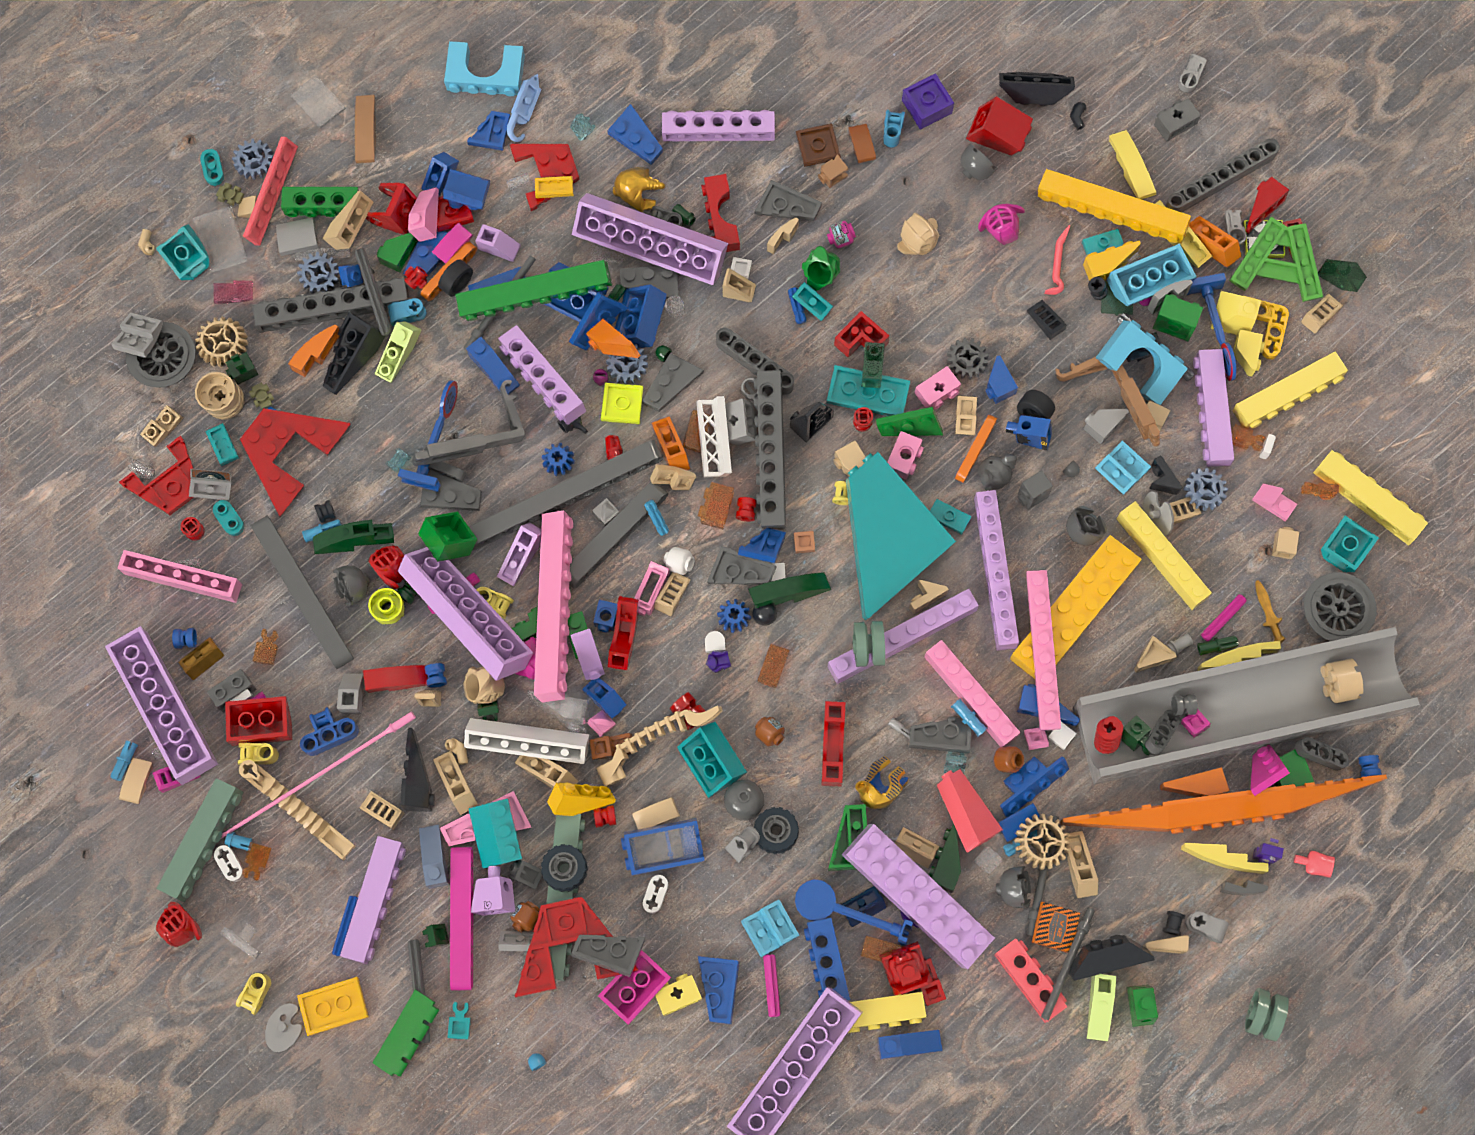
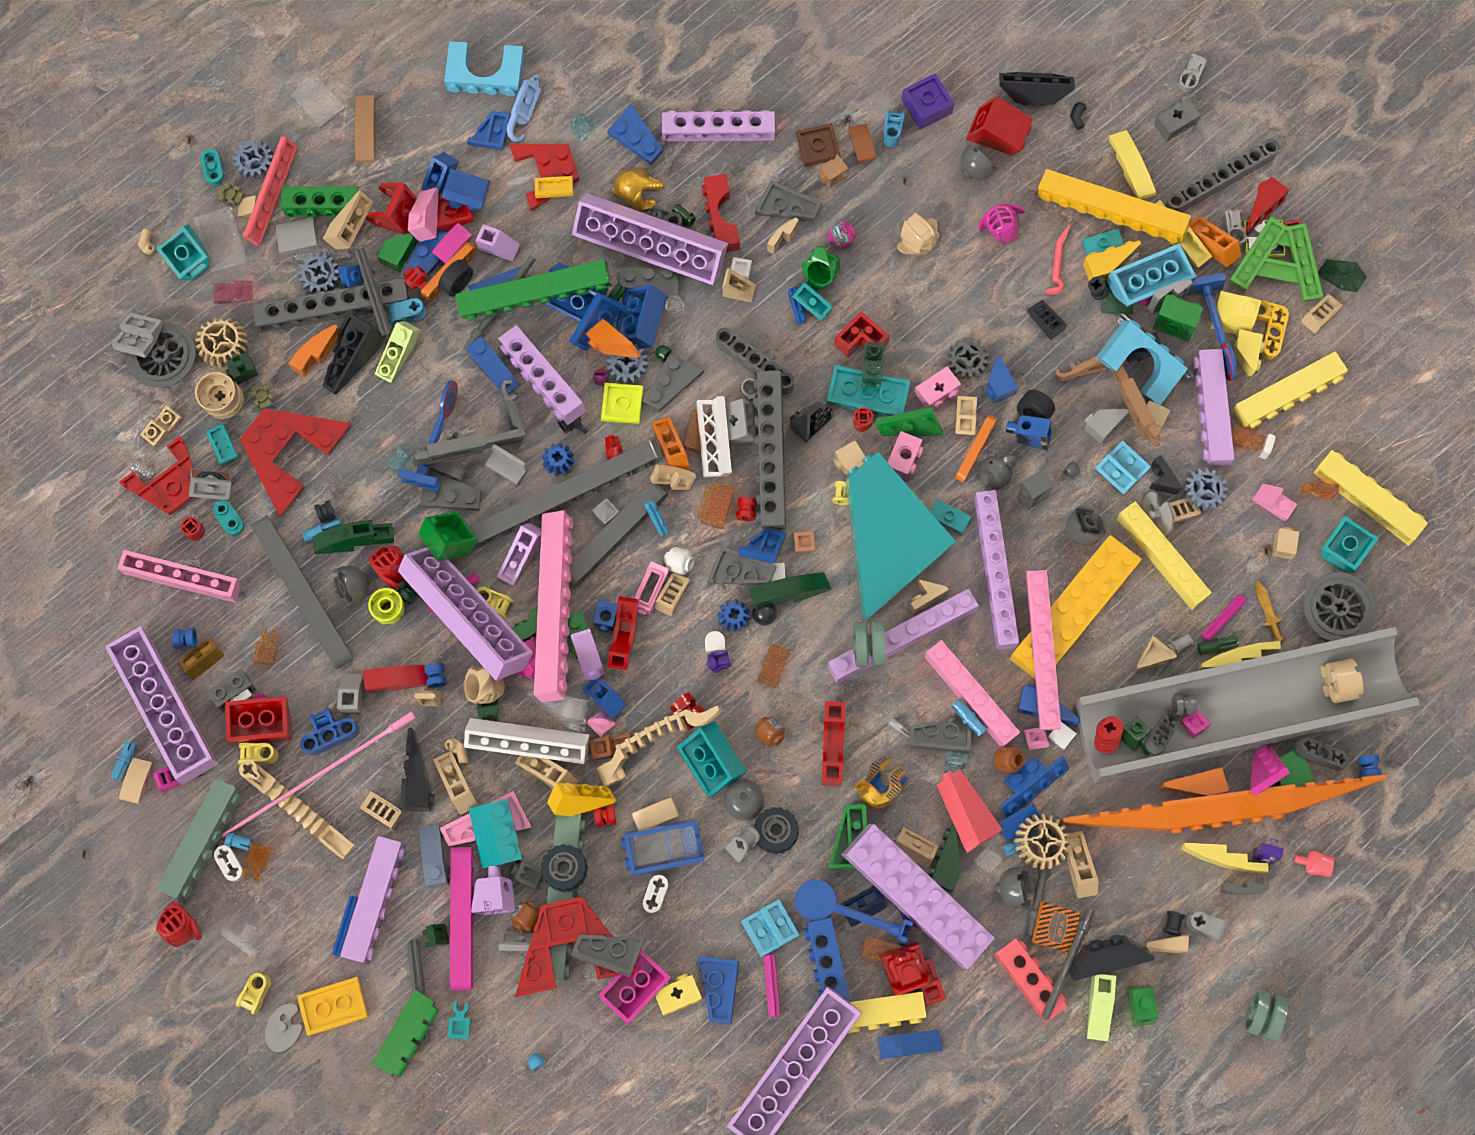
none -> light grey panel [485,444,528,486]

